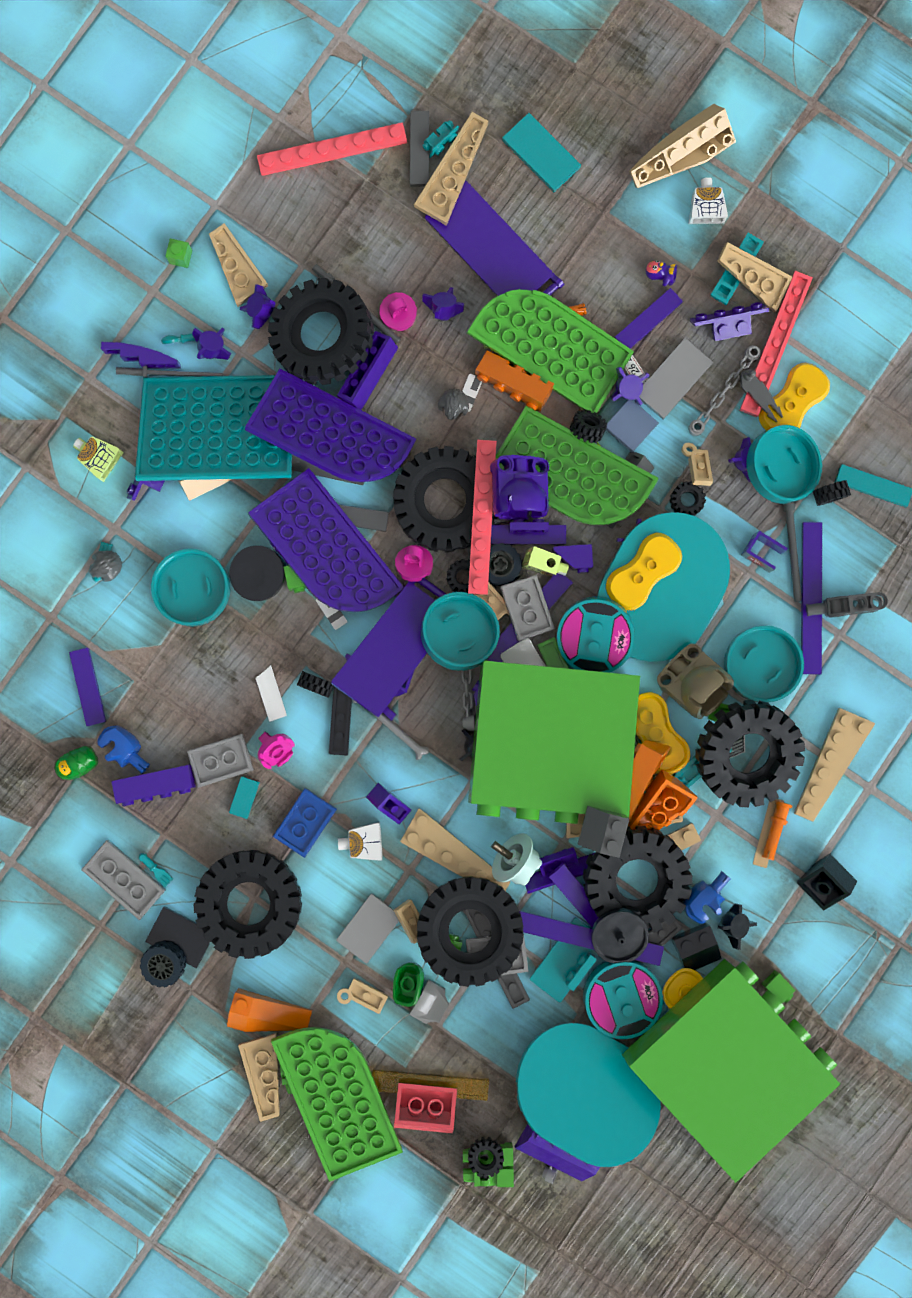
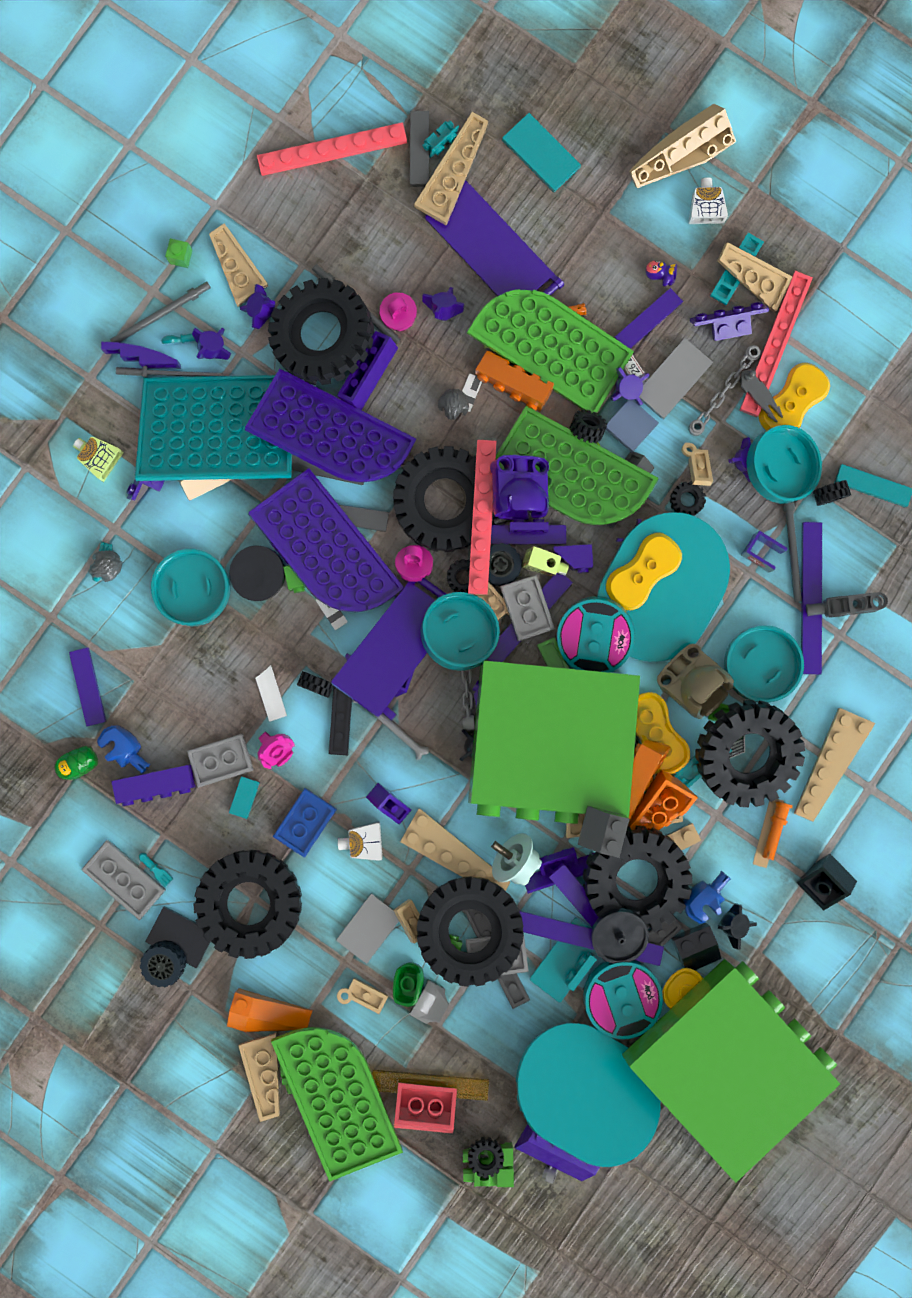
white sticker [501,638,545,666] -> none
bright green brick [761,970,796,1004] -> none
none -> dark grey bar [110,281,211,343]

